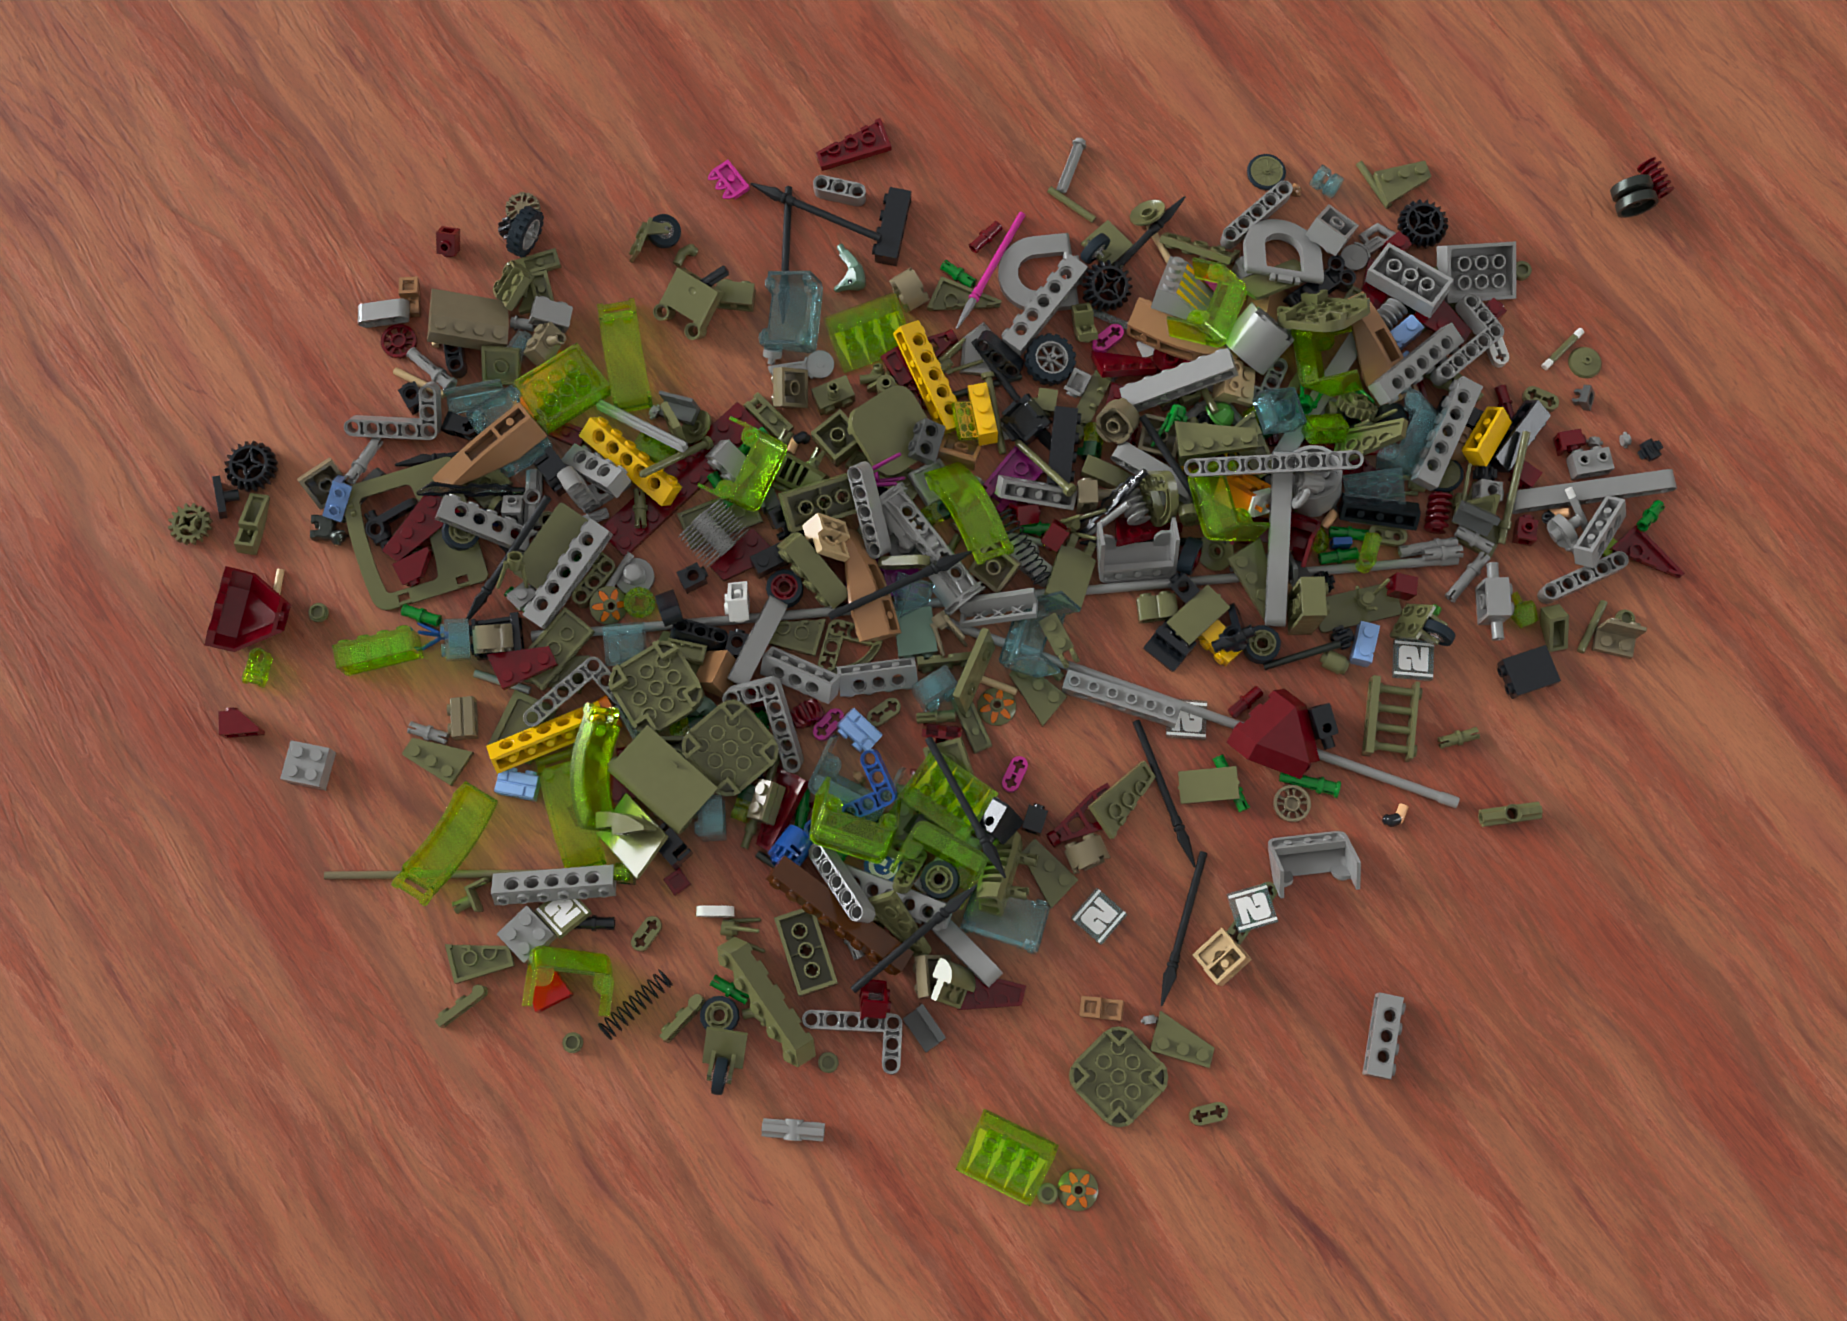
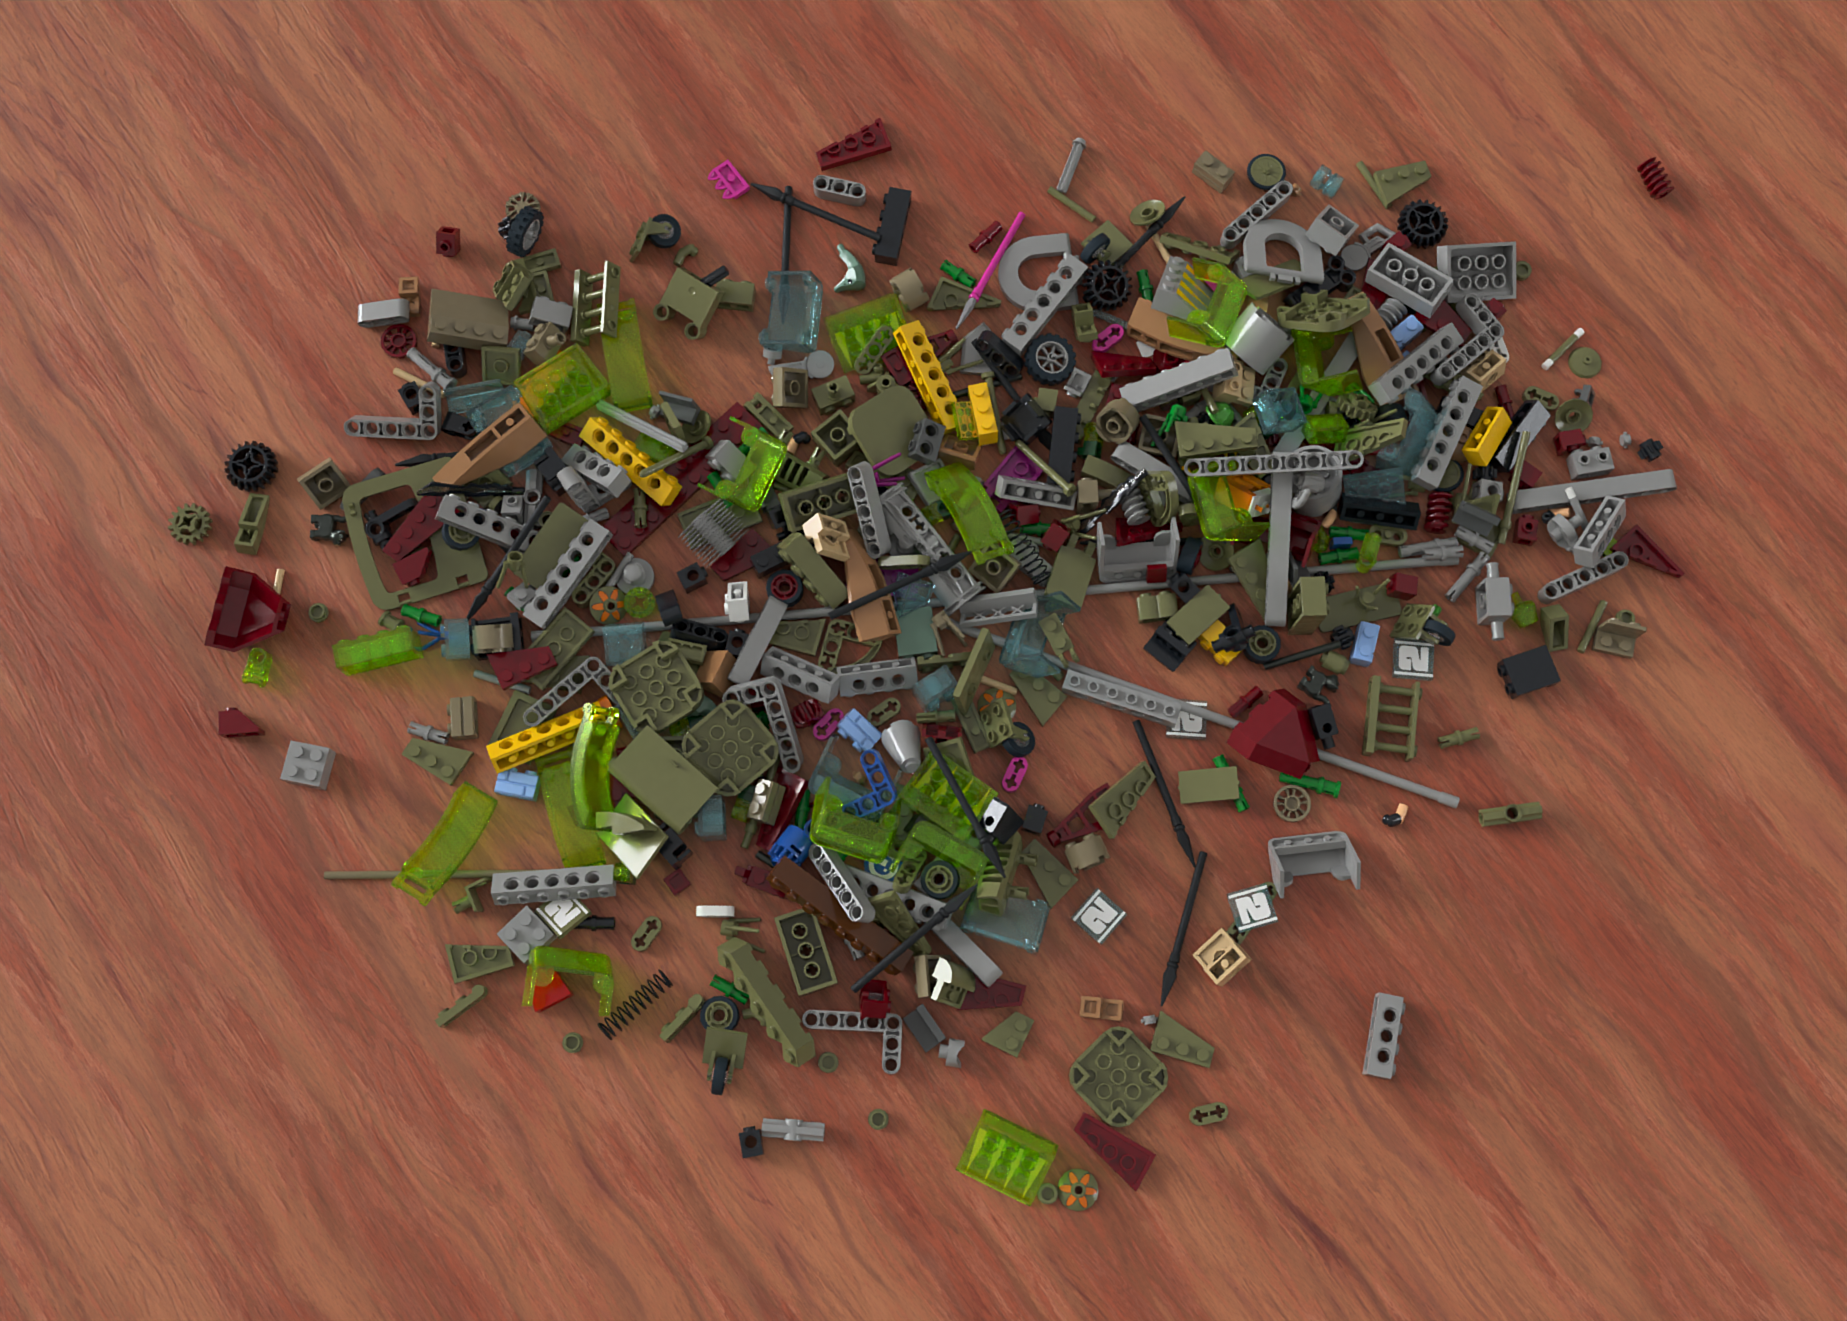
black tile [212,475,240,519] -> none
medium blue bracket [322,475,352,522] -> none
light grey pin [344,437,383,484] -> none
light grey bar [1086,500,1132,535] -> none
pearl dark grey wheel [1610,174,1659,218] -> none
green pin [1636,500,1665,532] -> none
none -> olive bush [378,610,405,635]
none -> olive fence [570,260,621,347]
none -> dark red hinge [734,865,786,899]
none -> black brick [739,1126,765,1158]
none -> olive beam [854,325,894,375]
none -> olive plate [868,1109,889,1130]
none -> light grey cone [881,720,921,773]
none -> light grey piece [938,1038,965,1068]
none -> olive plate [980,697,1035,758]
none -> olive wing [982,1011,1034,1058]
none -> dark red wing [1074,1112,1156,1192]
none -> green pin [1136,269,1154,302]
none -> dark red tile [1146,564,1167,584]
none -> dark tan brick [1192,150,1235,194]
none -> pearl dark grey animal [1297,665,1339,704]
none -> tan brick [1459,349,1507,393]
none -> olive dish [1554,399,1593,432]

